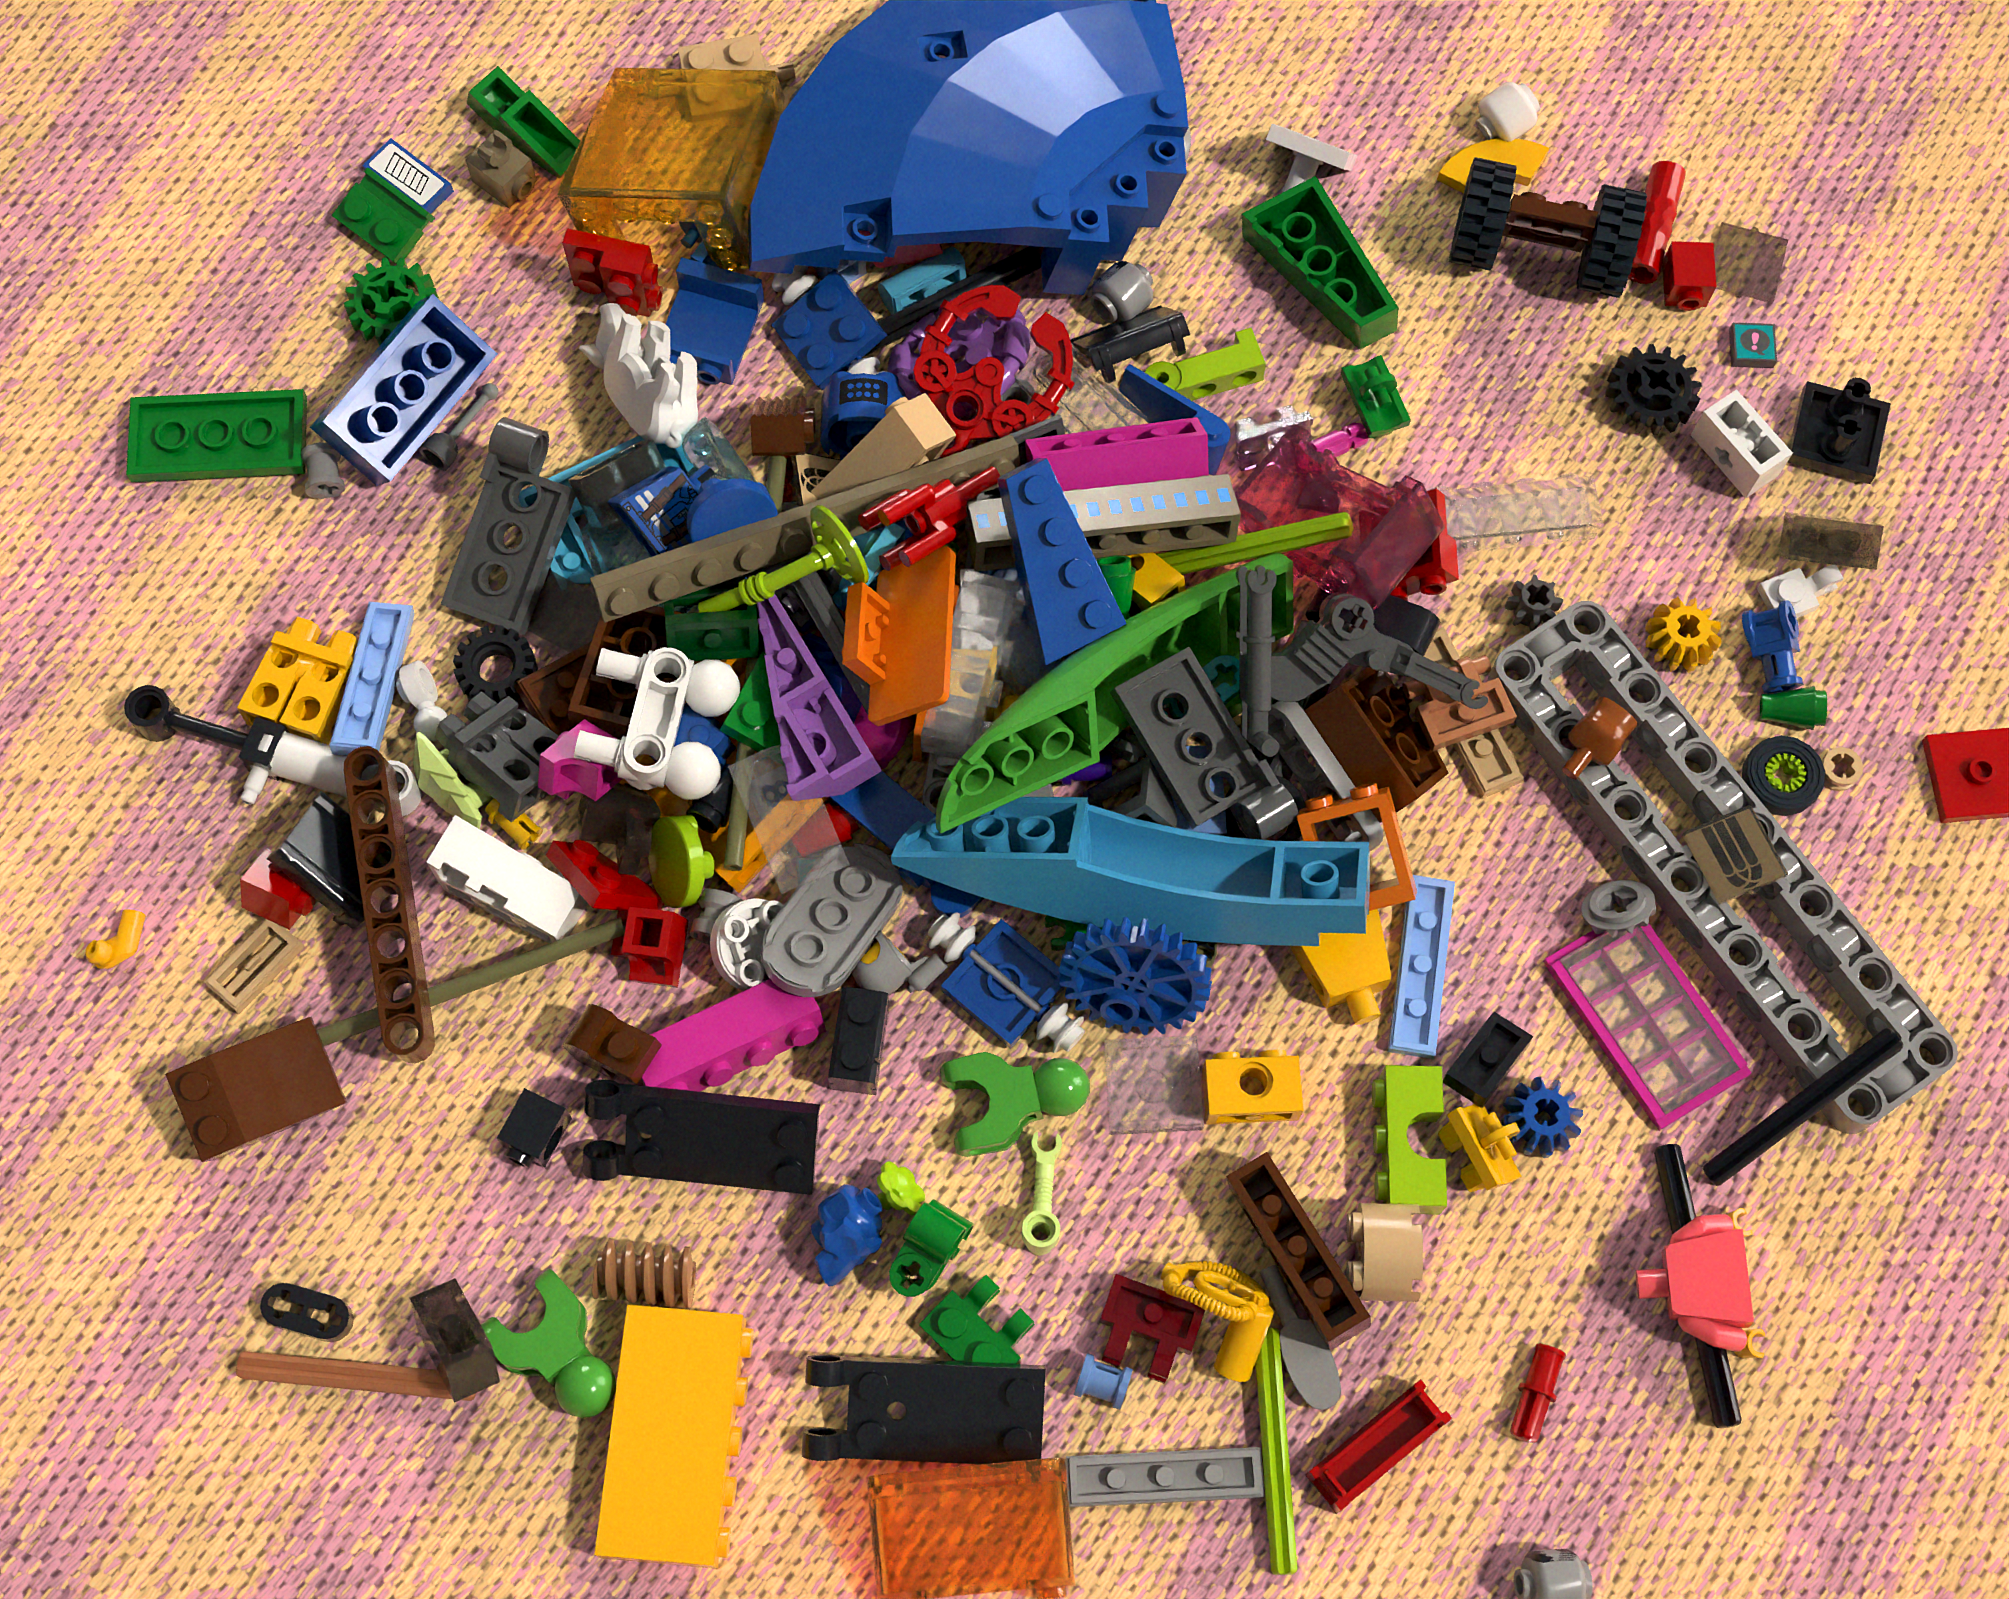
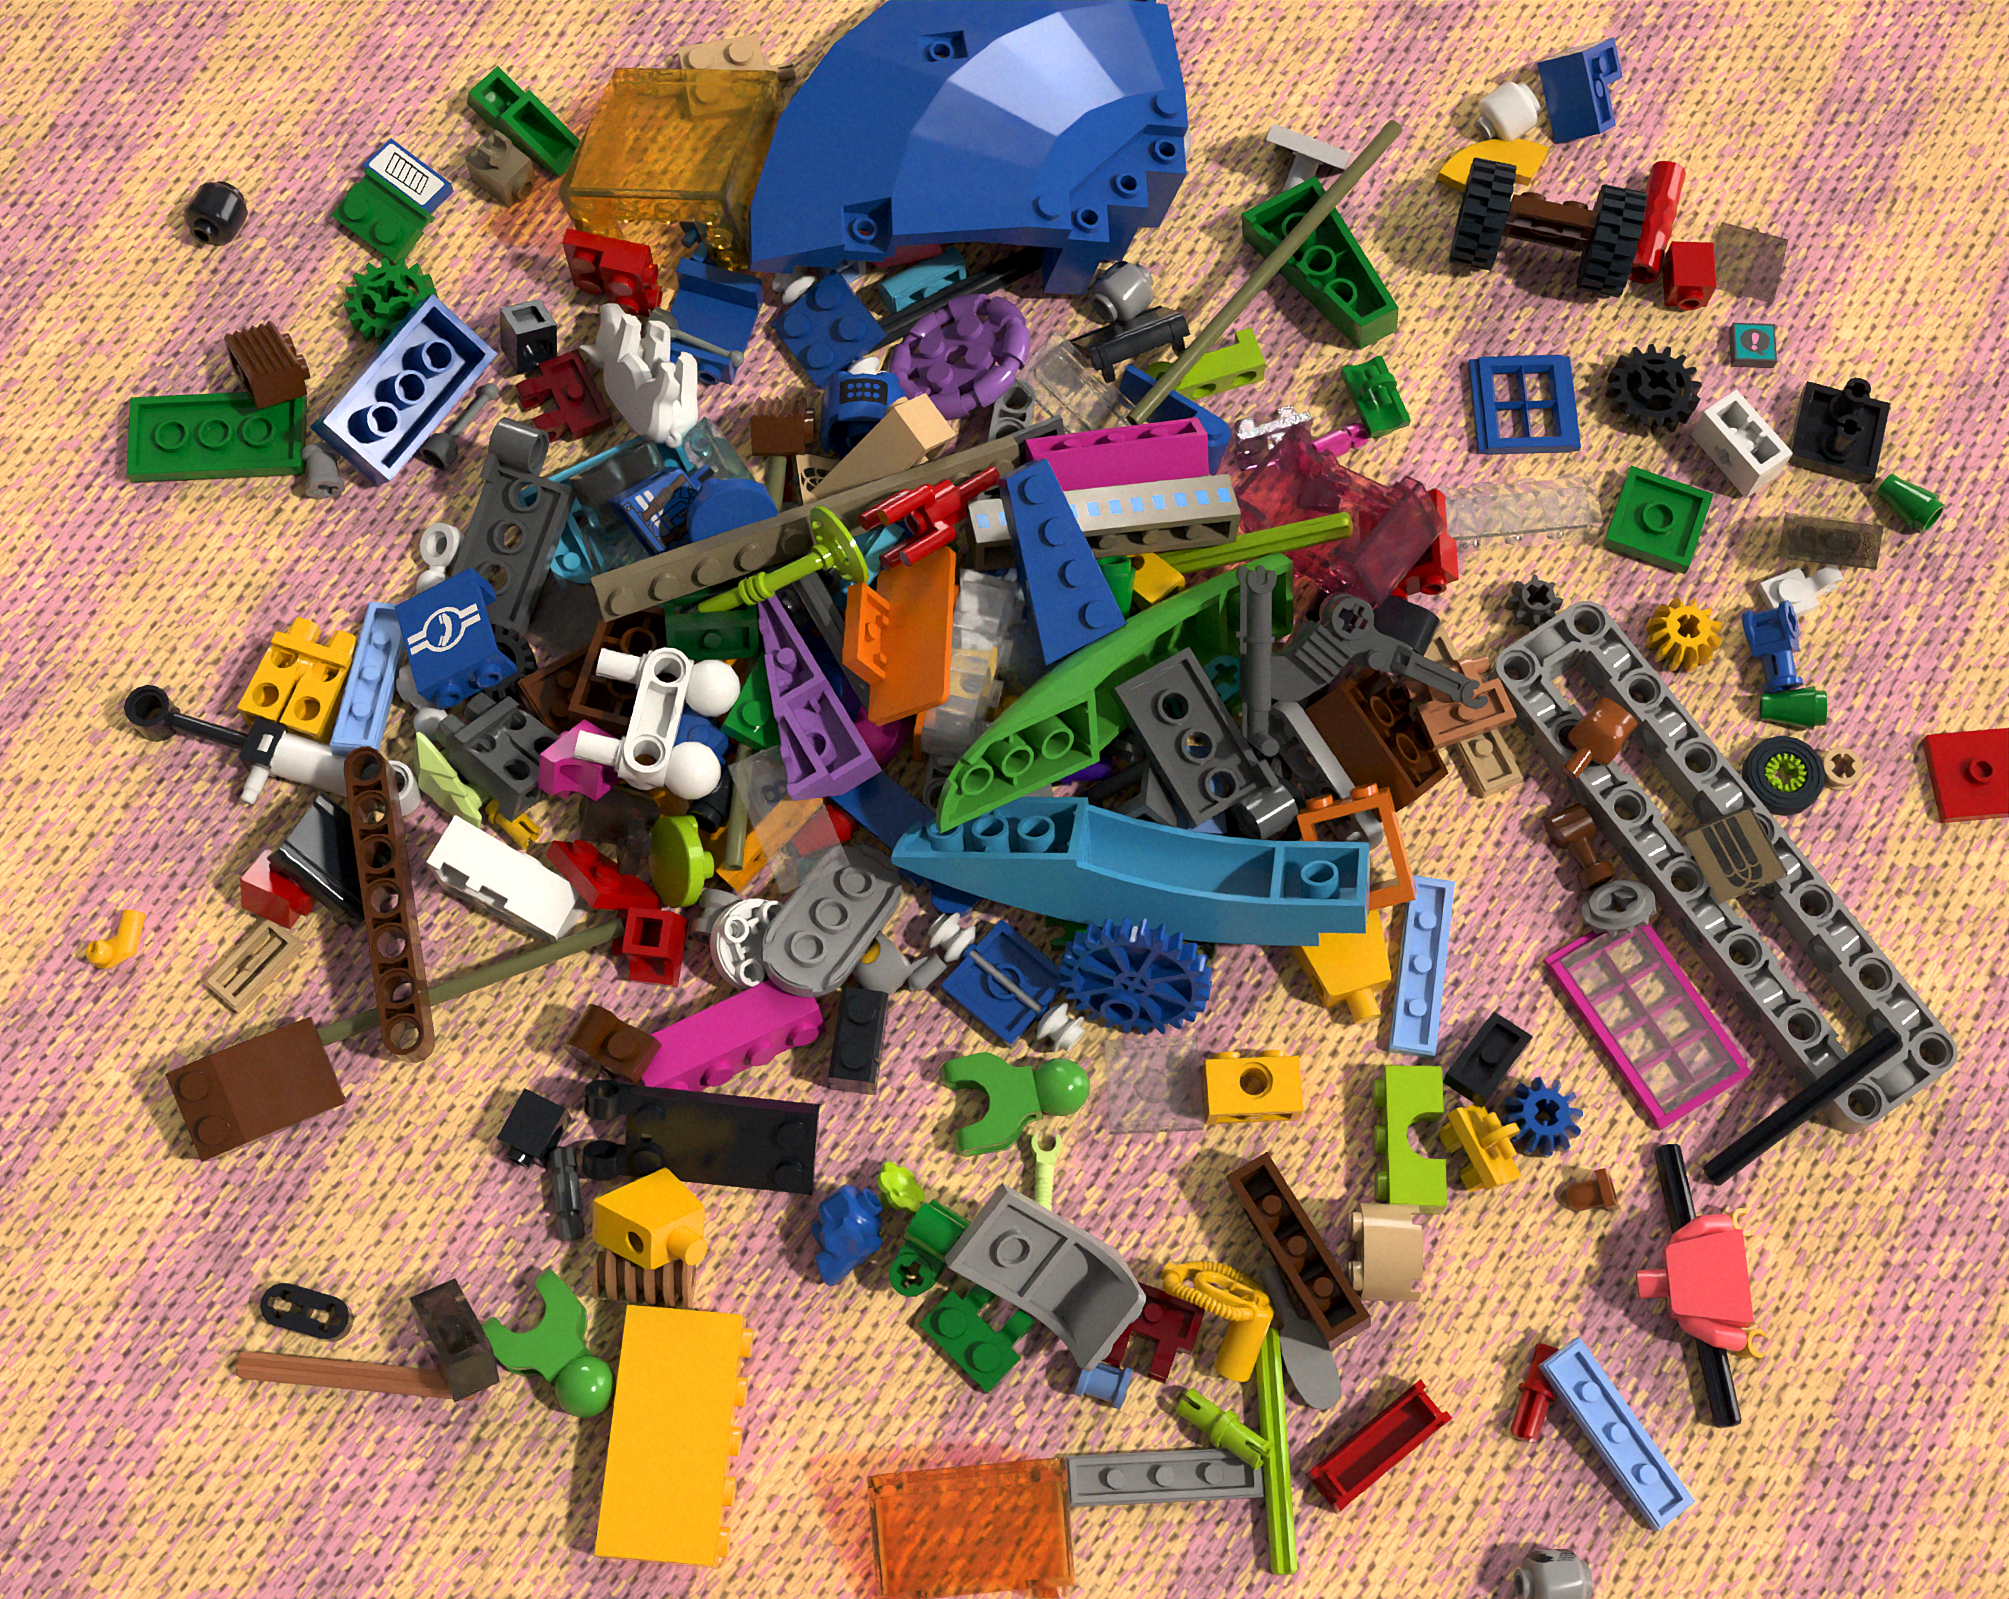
black hinge [802,1355,1046,1467] -> none
red piece [912,285,1075,458] -> none
none -> black head [183,181,248,245]
none -> reddish brown brick [224,321,310,411]
none -> blue panel [394,567,518,711]
none -> white plate [416,523,465,594]
none -> black brick [500,298,557,374]
none -> dark red plate [515,349,613,444]
none -> dark grey axle [549,1147,585,1241]
none -> yellow torso [592,1167,708,1270]
none -> light grey hinge [643,307,744,367]
none -> light grey bracket [944,1183,1146,1372]
none -> olive piece [1126,120,1402,426]
none -> lime pin [1176,1388,1273,1470]
none -> blue piece [1468,354,1581,455]
none -> blue panel [1537,37,1623,143]
none -> light blue tile [1538,1337,1696,1531]
none -> reddish brown leg [1544,803,1617,892]
none -> dark orange piece [1565,1168,1620,1211]
none -> green plate [1602,466,1714,574]
none -> green cone [1876,473,1945,533]

